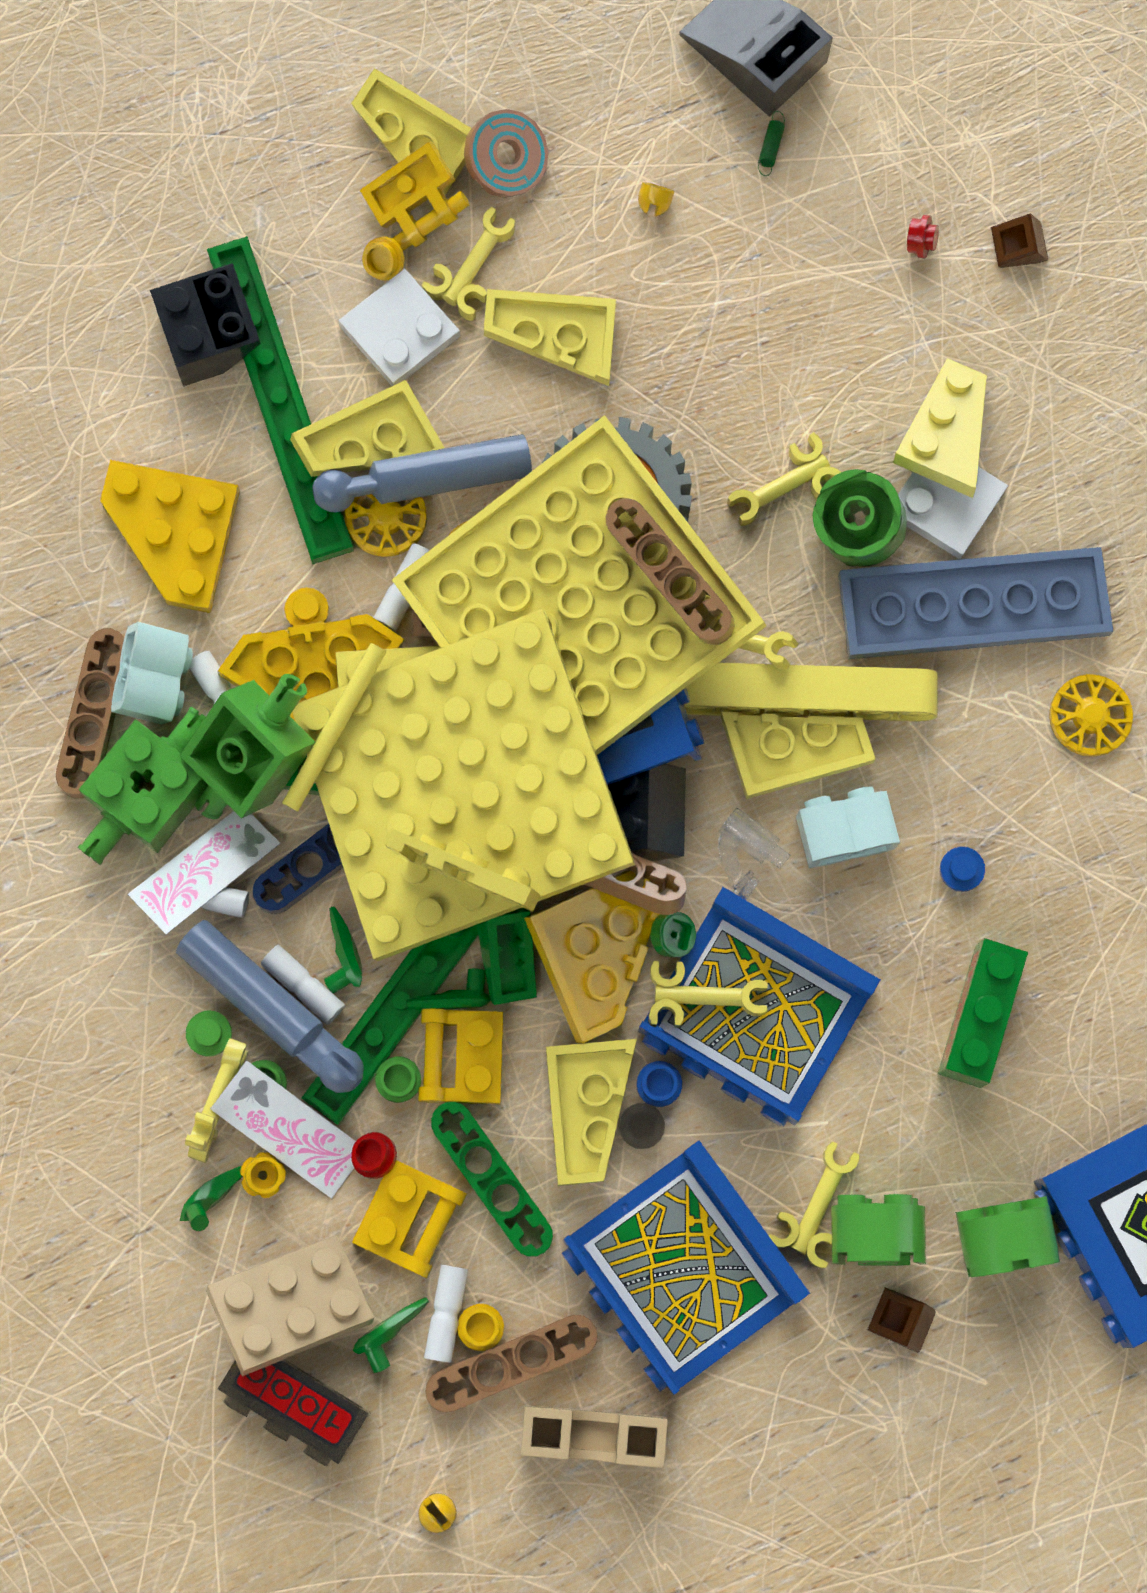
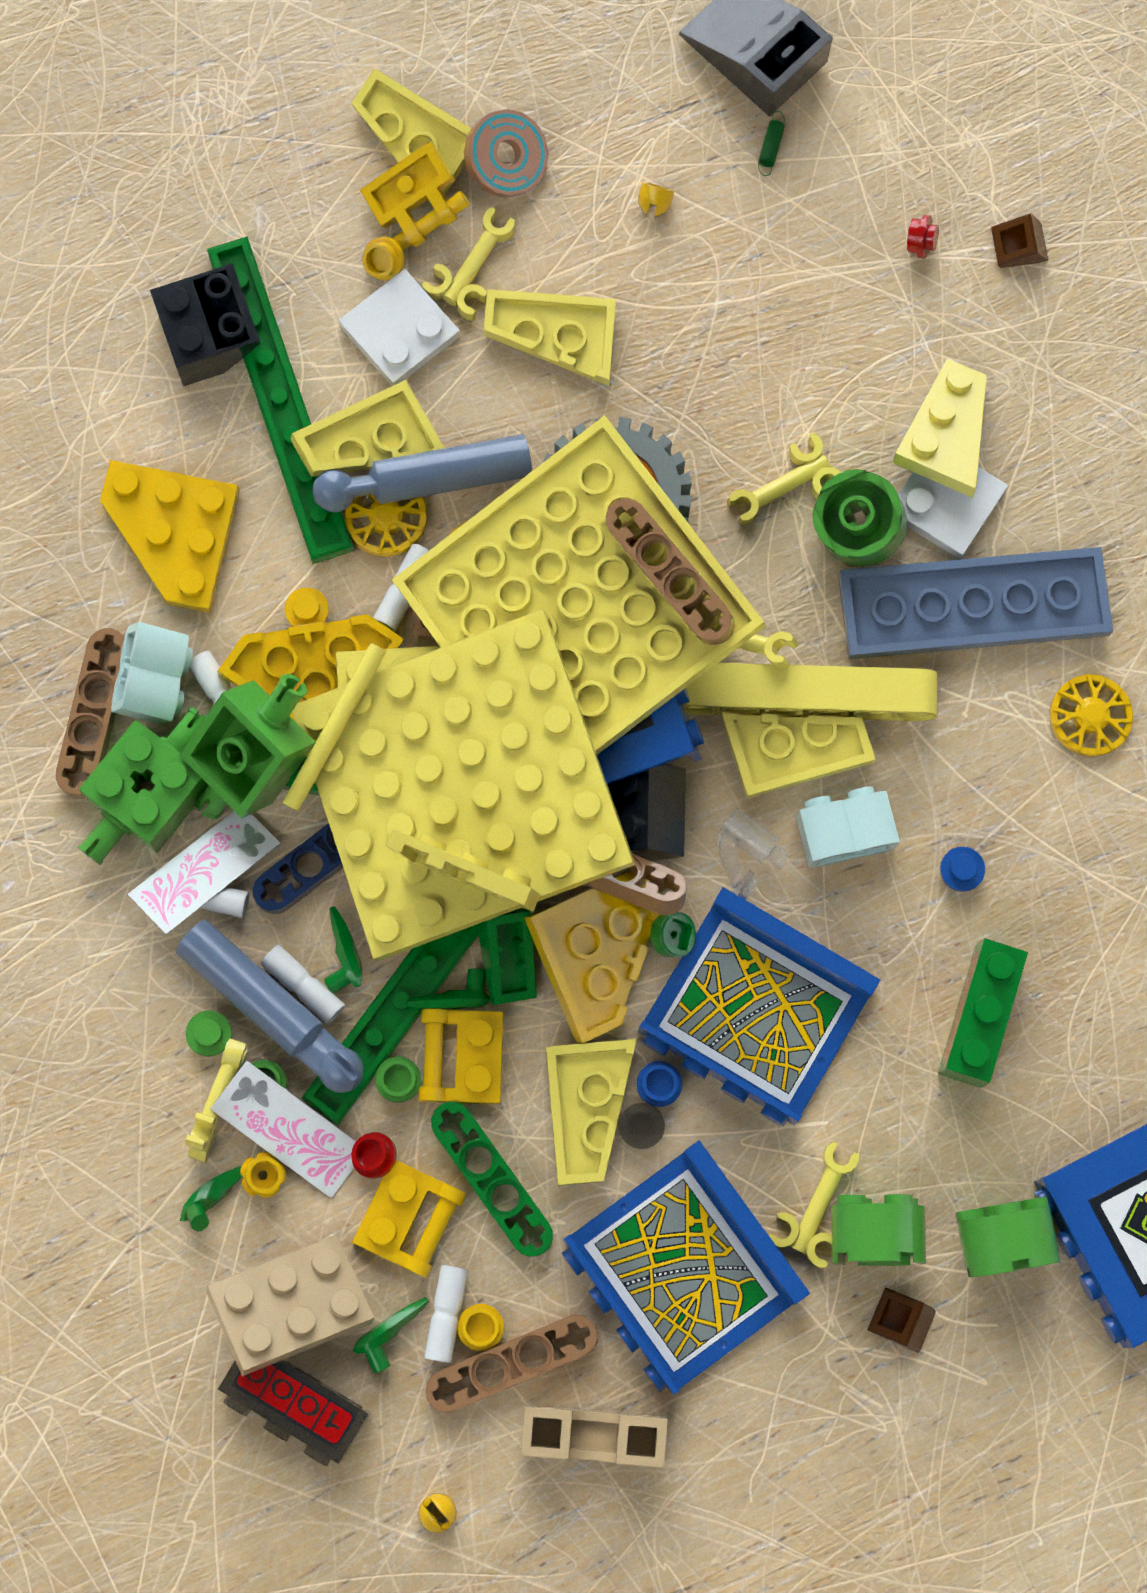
light yellow bar [648,961,768,1028] -> none

